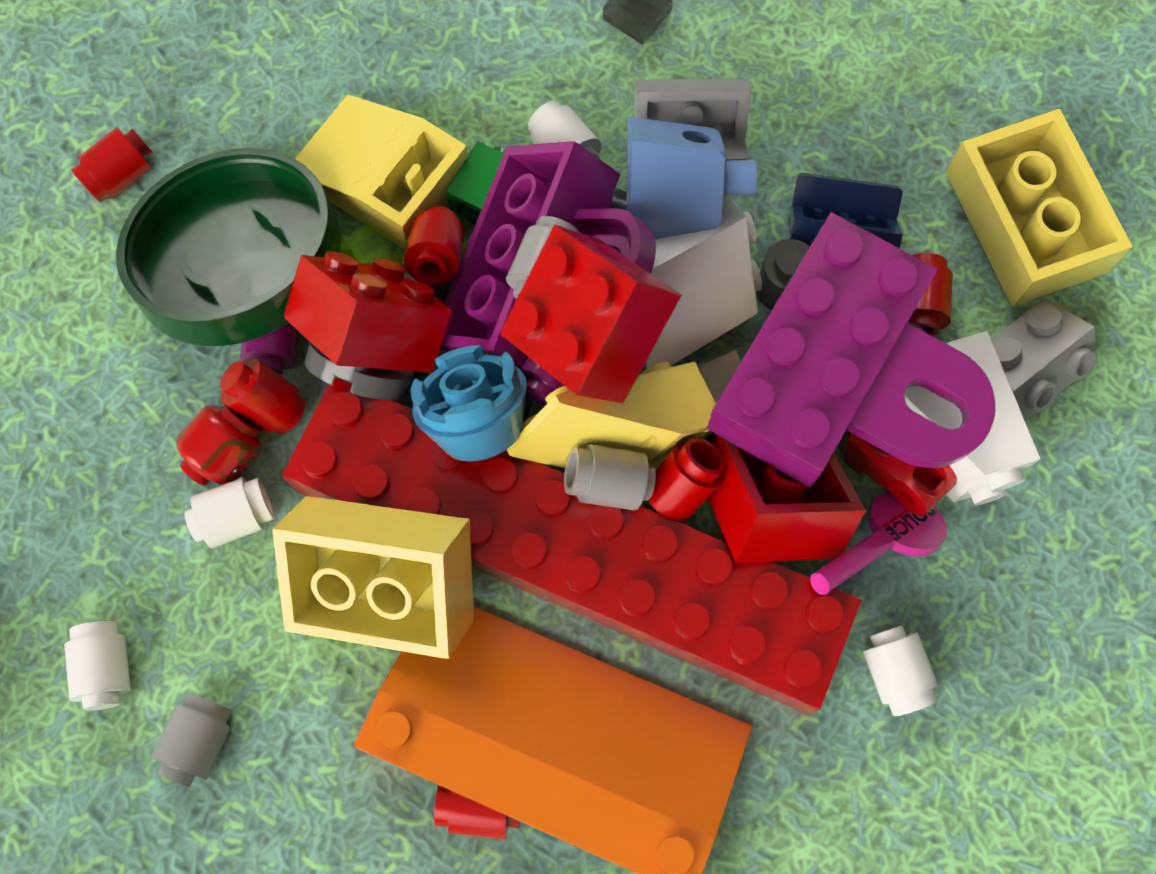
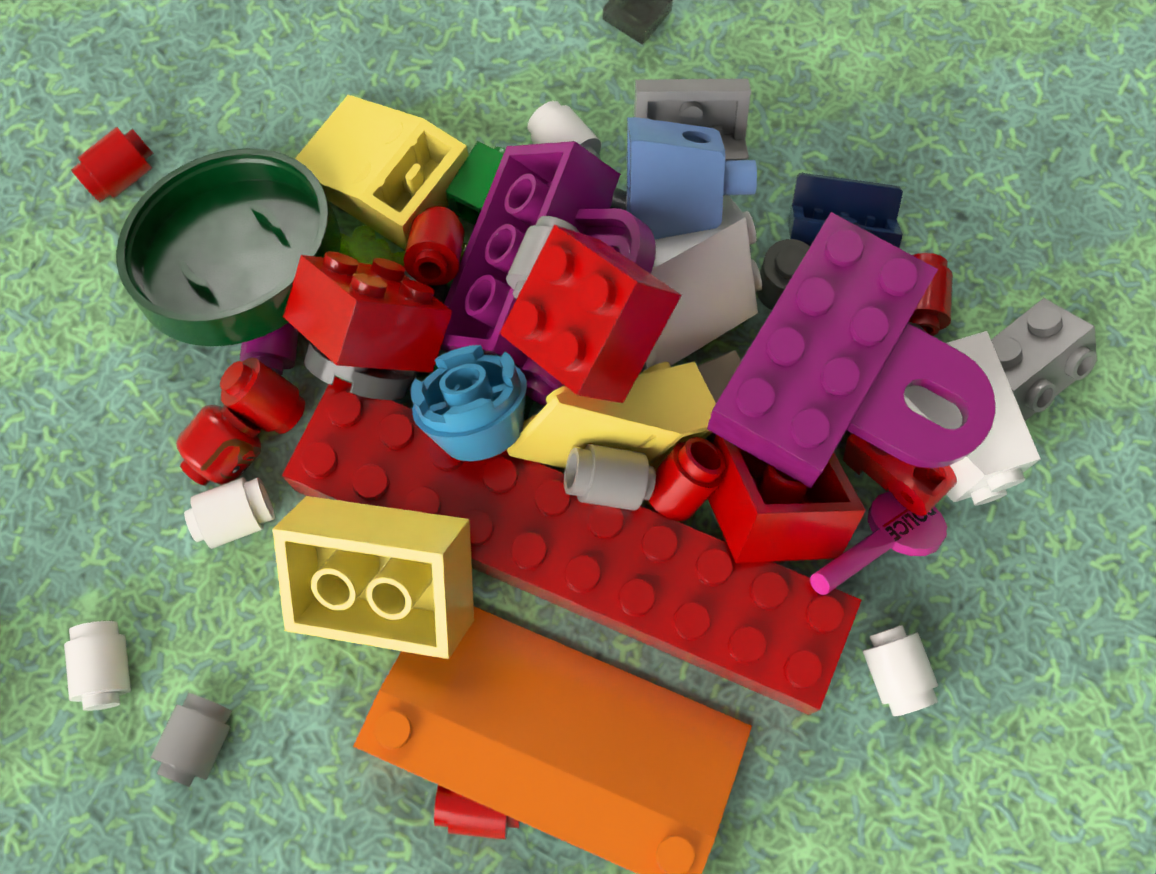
light yellow brick [945,108,1133,307] -> none

